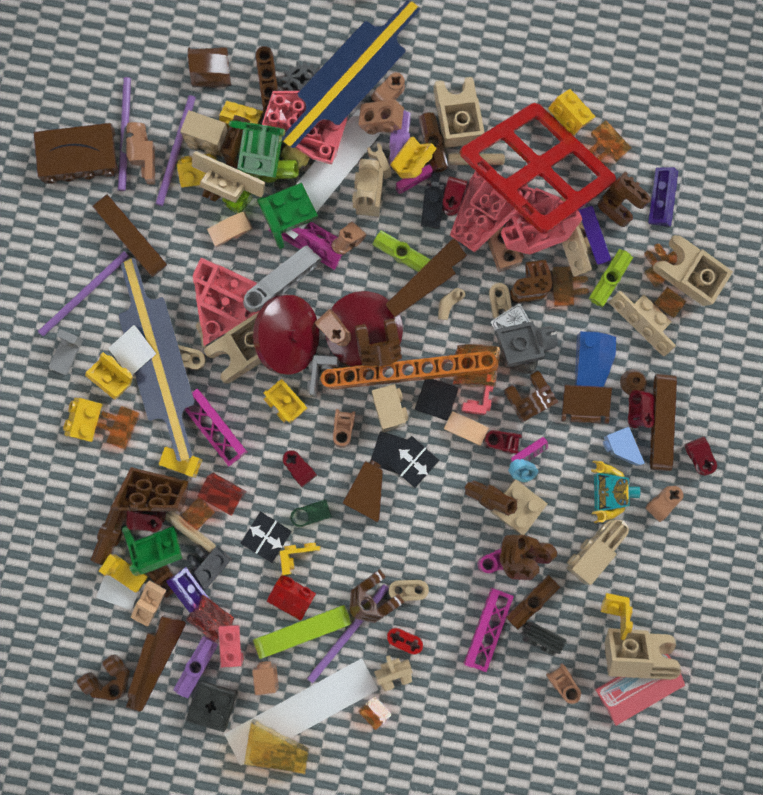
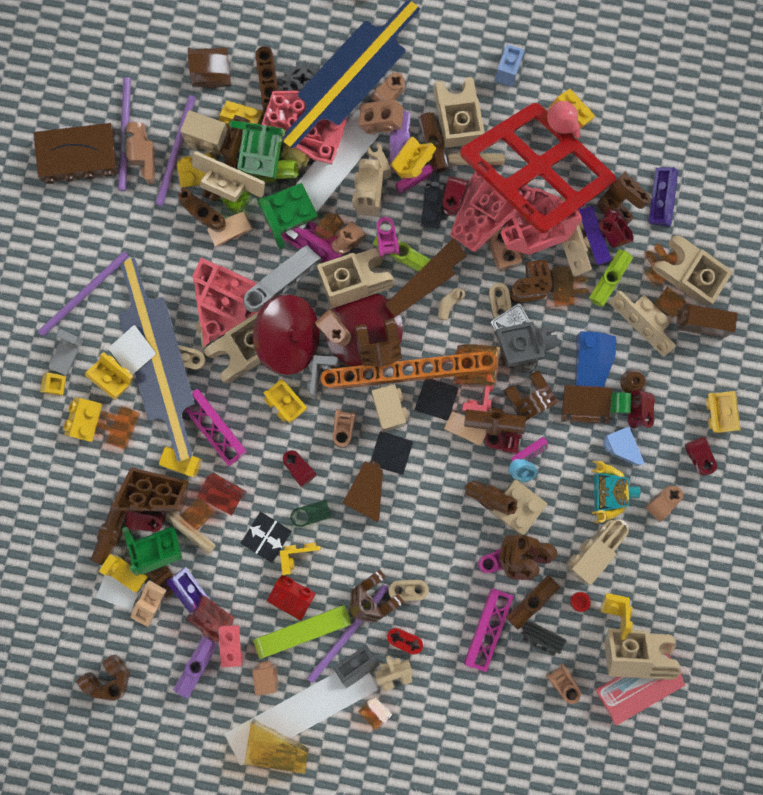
reddish brown beam [92,194,168,277] -> none
reddish brown wedge [126,615,186,712] -> none
pearl dark grey brick [186,680,237,732] -> none
black hinge [187,545,232,590] -> none
black sticker [387,436,440,488] -> none
clear orange hinge [589,120,632,162] -> none
reddish brown beam [650,374,677,471] -> none
none -> yellow slope [40,373,66,395]
none -> reddish brown connector [178,188,226,232]
none -> clear orange piece [314,212,344,240]
none -> tan brick [317,248,395,309]
none -> dark grey slope [333,645,380,688]
none -> dark pink piece [377,217,400,257]
none -> reddish brown piece [464,408,526,435]
none -> medium blue plate [494,44,525,87]
none -> coral hat [547,101,581,139]
none -> red tile [570,592,591,612]
none -> dark red piece [599,209,634,248]
none -> green brick [610,392,631,414]
none -> reddish brown brick [676,304,738,338]
none -> yellow bracket [706,391,741,433]

